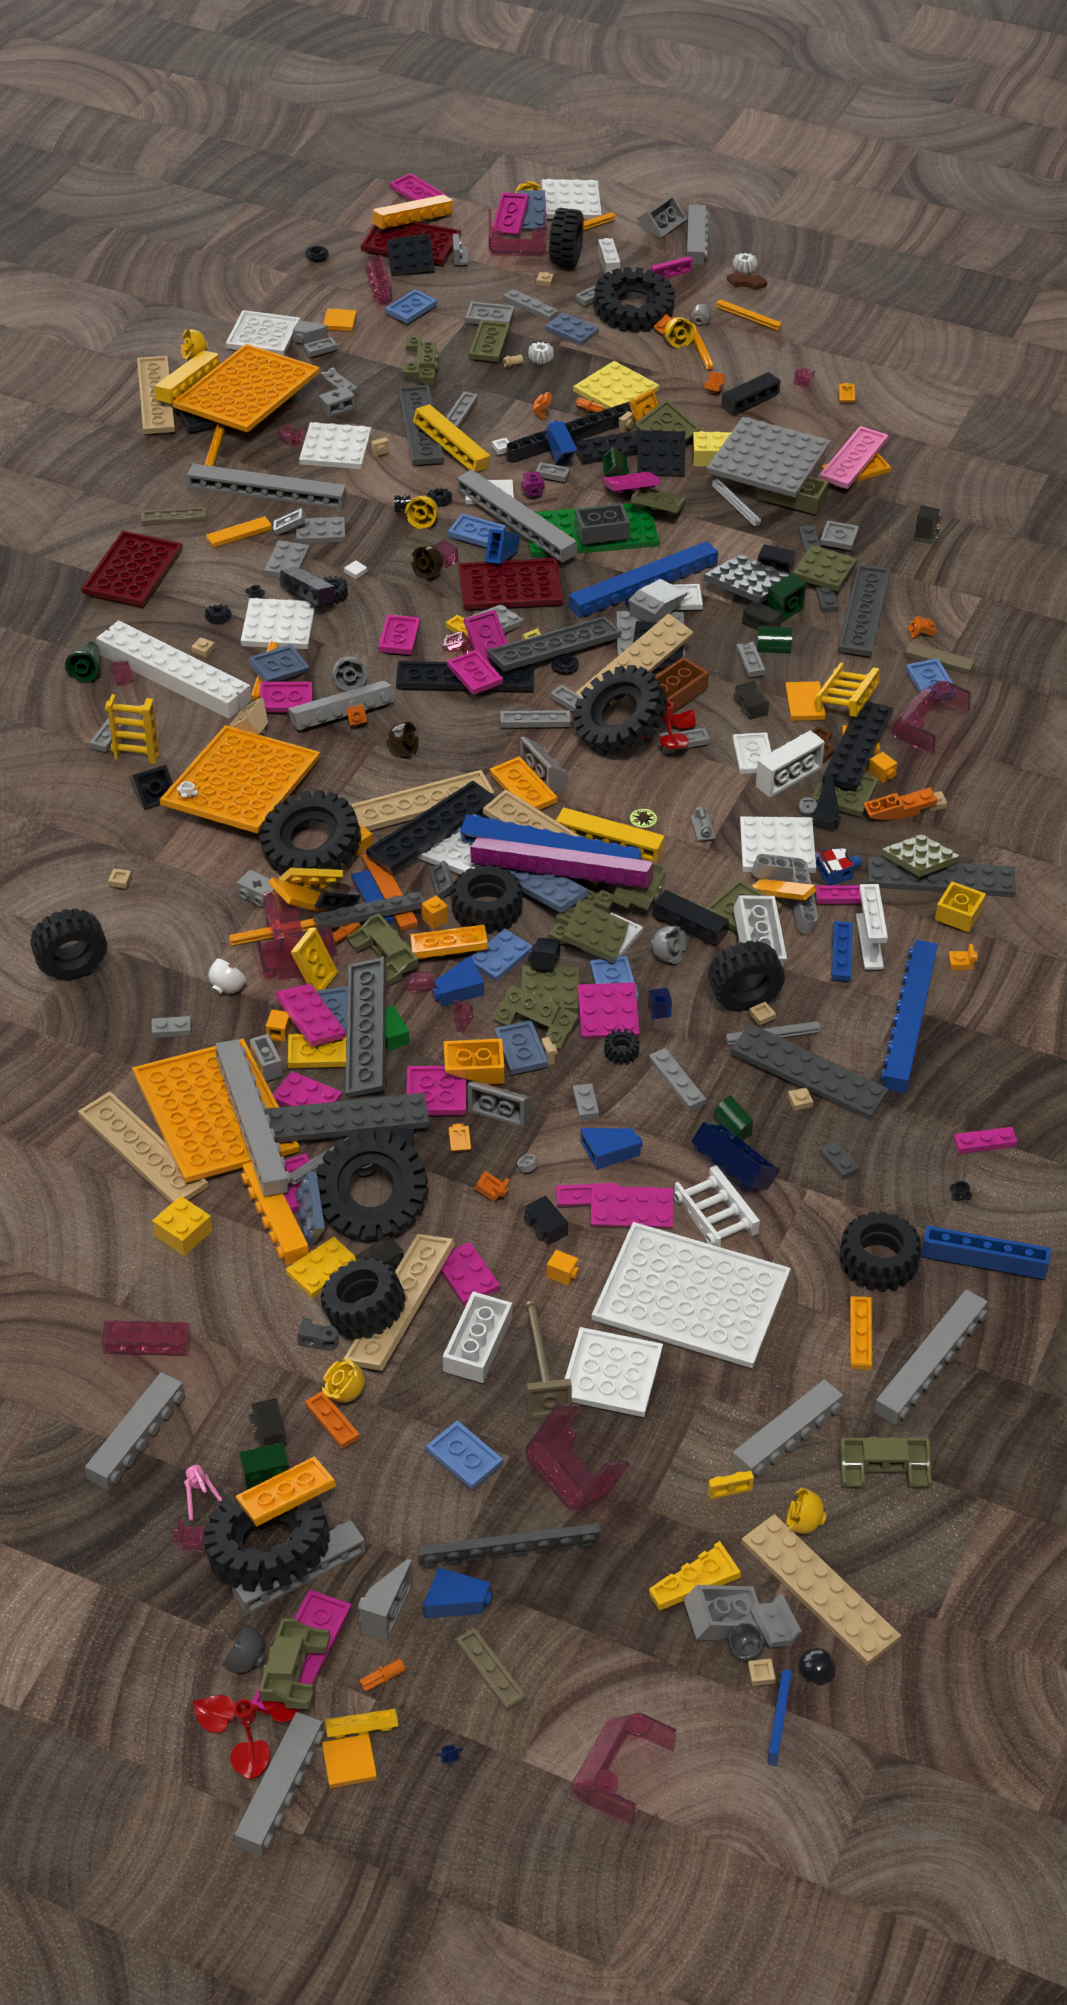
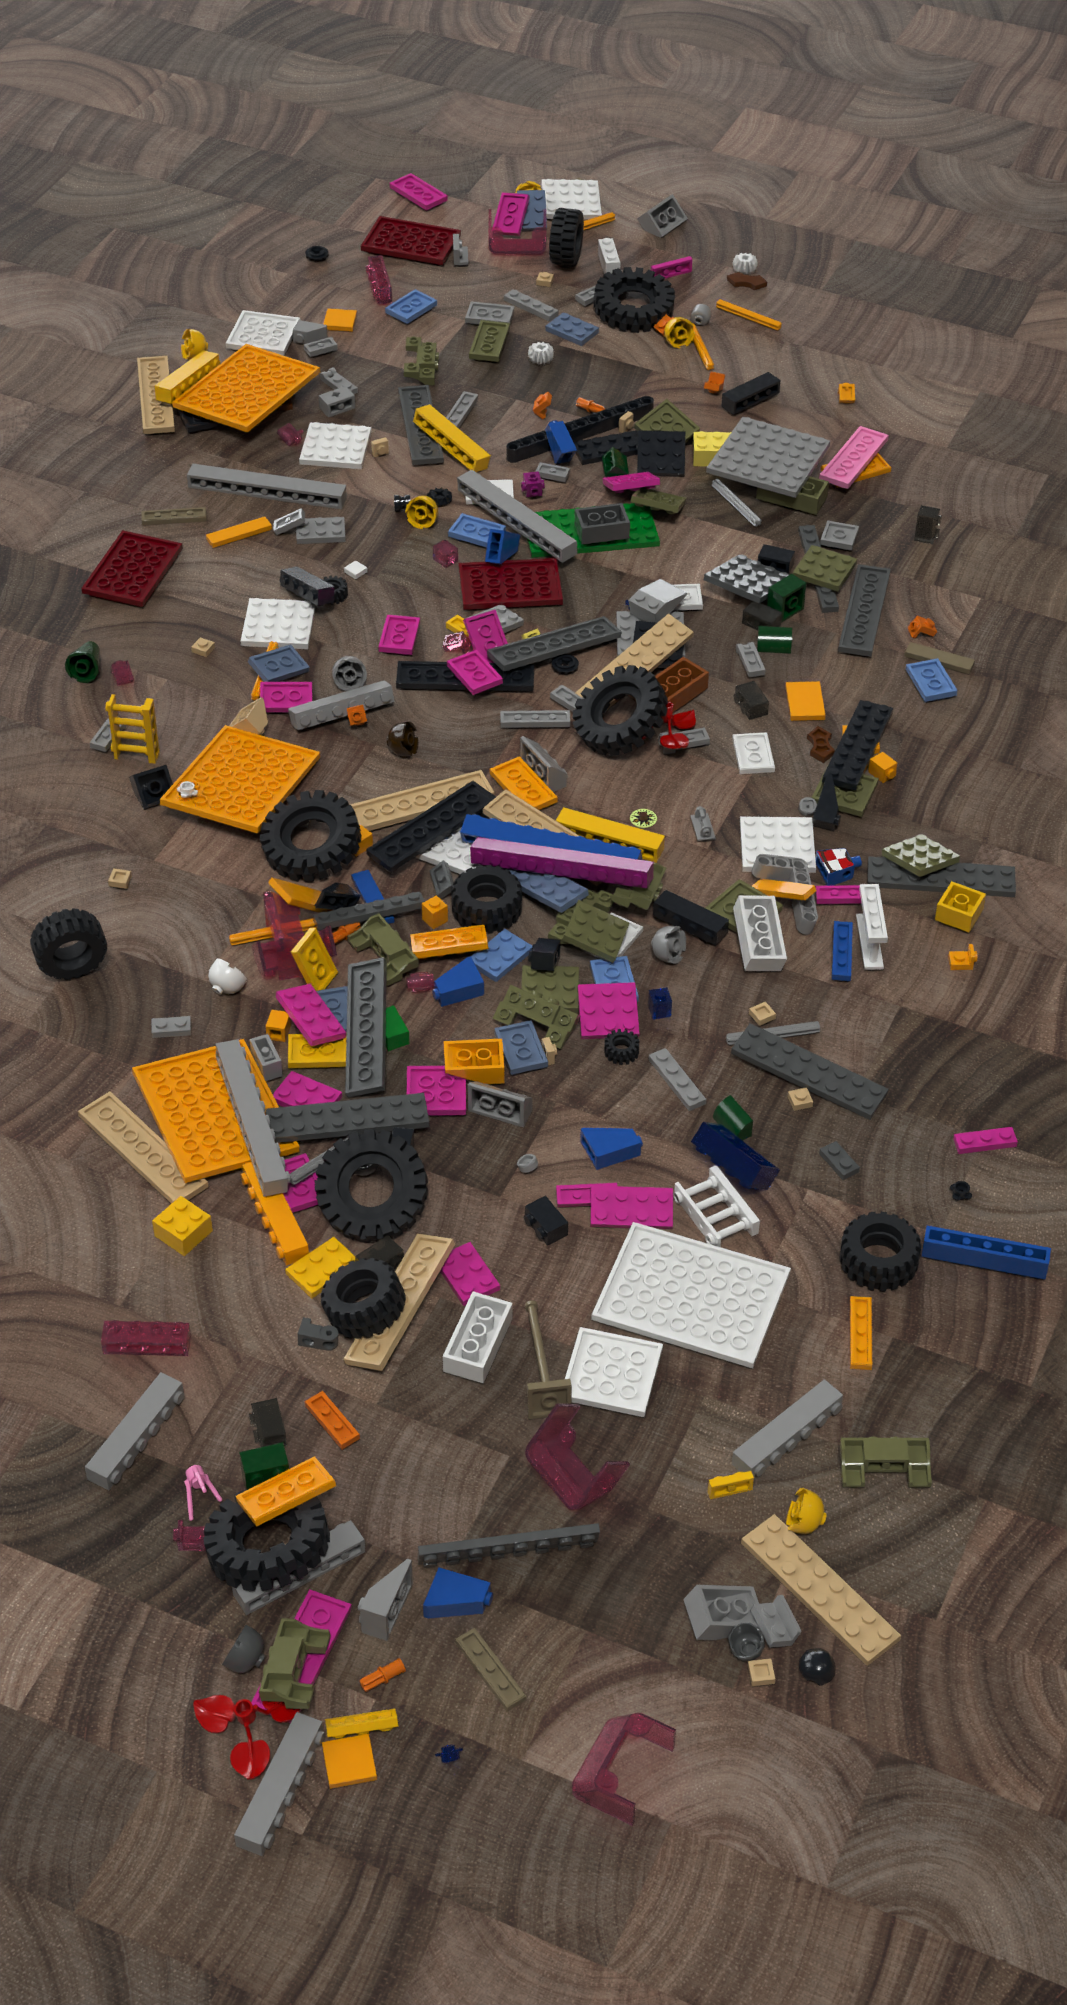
white piece [96,620,251,719] -> none
light orange axle [205,424,225,466] -> none
black gear [205,603,232,623] -> none
light grey brick [237,870,281,909] -> none
black plate [245,585,265,599] -> none
light grey plate [264,540,310,578] -> none
yellow plate [278,868,343,890] -> none
sand blue plate [296,1172,325,1246] -> none
yellow cylinder [322,1358,365,1403] -> none
orange tile [361,854,418,931] -> none
light orange brick [372,195,453,229] -> none
black plate [387,233,435,276] -> none
dark brown cylinder [411,545,444,579] -> none
medium blue plate [426,1420,503,1490] -> none
light orange bracket [448,1124,471,1153] -> none
clear pink bracket [454,1000,473,1033] -> none
orange bracket [474,1171,510,1202] -> none
white plate [492,438,509,455] -> none
tan pin [503,354,523,368] -> none
light orange brick [546,1250,580,1286] -> none
blue brick [569,541,718,618] -> none
light yellow plate [573,361,660,409] -> none
light grey plate [573,1083,599,1120] -> none
light orange tile [629,389,659,423] -> none
yellow wing [649,1541,741,1611] -> none
light grey brick [687,205,708,265] -> none
black tyre [708,940,785,1011] -> none
white brick [756,730,825,797] -> none
blue tile [768,1670,792,1766] -> none
clear pink bracket [793,367,815,387] -> none
yellow fence [815,663,880,717] -> none
orange slope [863,787,937,820] -> none
light grey brick [874,1289,988,1425] -> none
blue brick [881,940,938,1093] -> none
clear pink windscreen [892,681,971,755] -> none
tan plate [928,791,948,811] -> none

